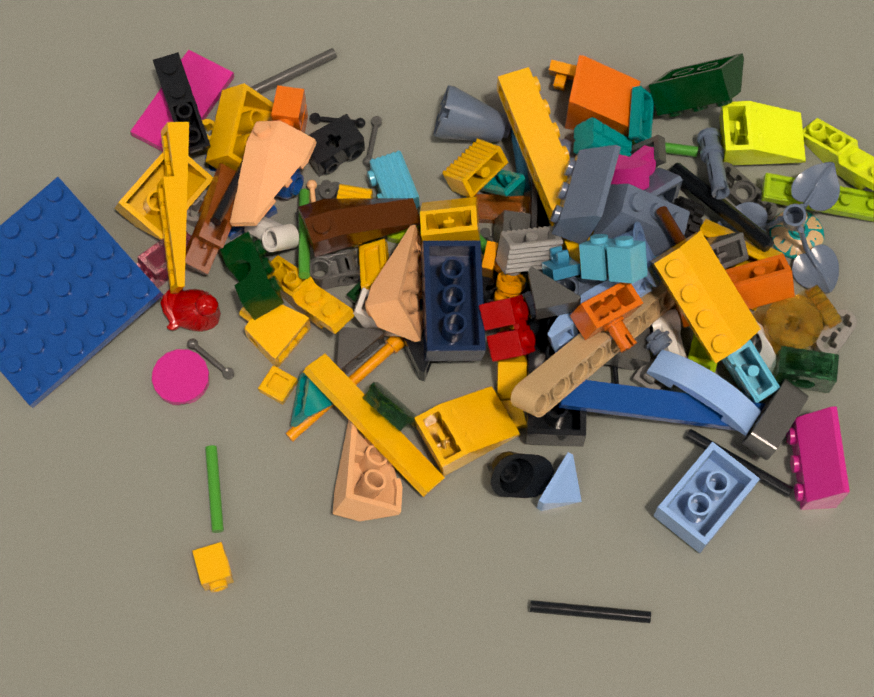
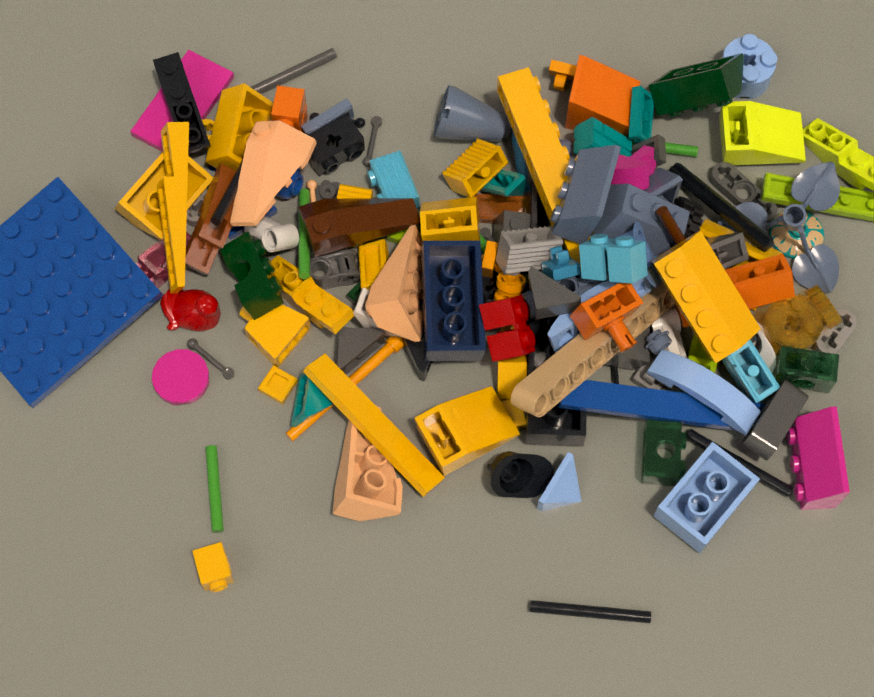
clear green slope [362,382,417,431] -> none
sand blue pin [697,128,730,199] -> none
none -> sand blue tile [301,98,354,135]
none -> clear green brick [641,420,687,487]
none -> light blue brick [722,34,778,99]

